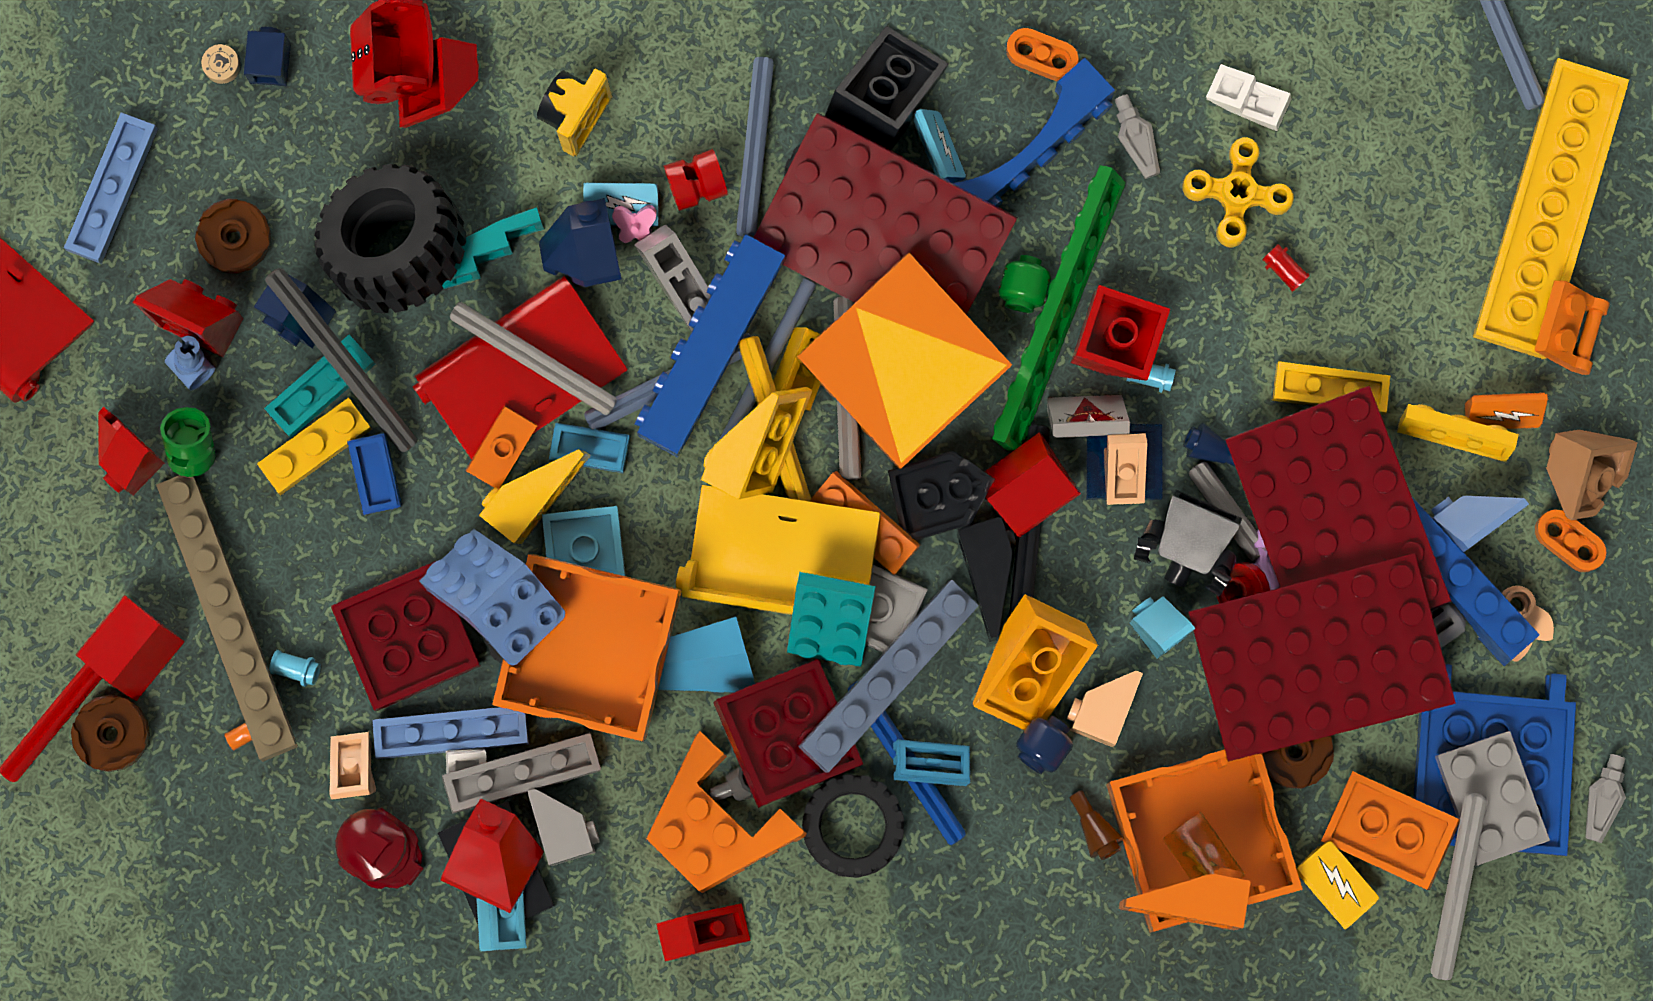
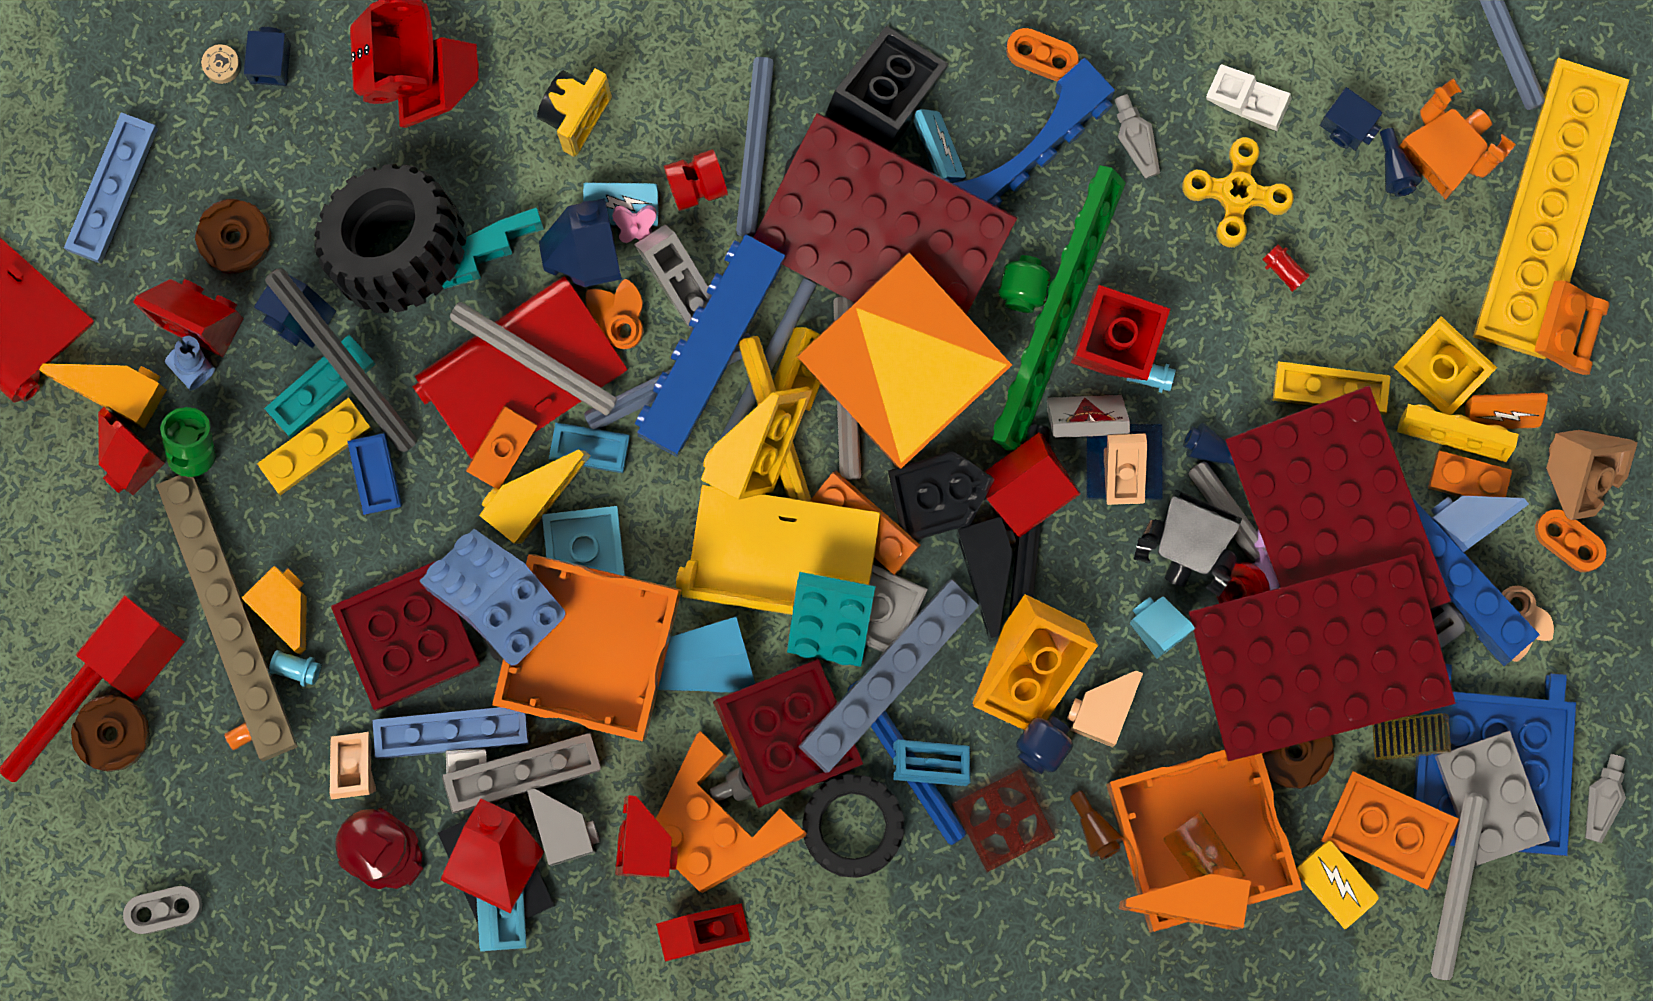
none -> light orange slope [39,364,167,429]
none -> light grey plate [123,886,202,934]
none -> light orange slope [242,566,307,655]
none -> orange plate [586,279,644,349]
none -> red slope [615,795,678,878]
none -> clear red piece [952,769,1055,873]
none -> dark blue brick [1319,87,1383,151]
none -> tile [1372,713,1451,761]
none -> dark blue cone [1380,128,1422,197]
none -> yellow slope [1393,316,1497,415]
none -> orange torso [1399,78,1516,200]
none -> orange plate [1428,450,1512,497]

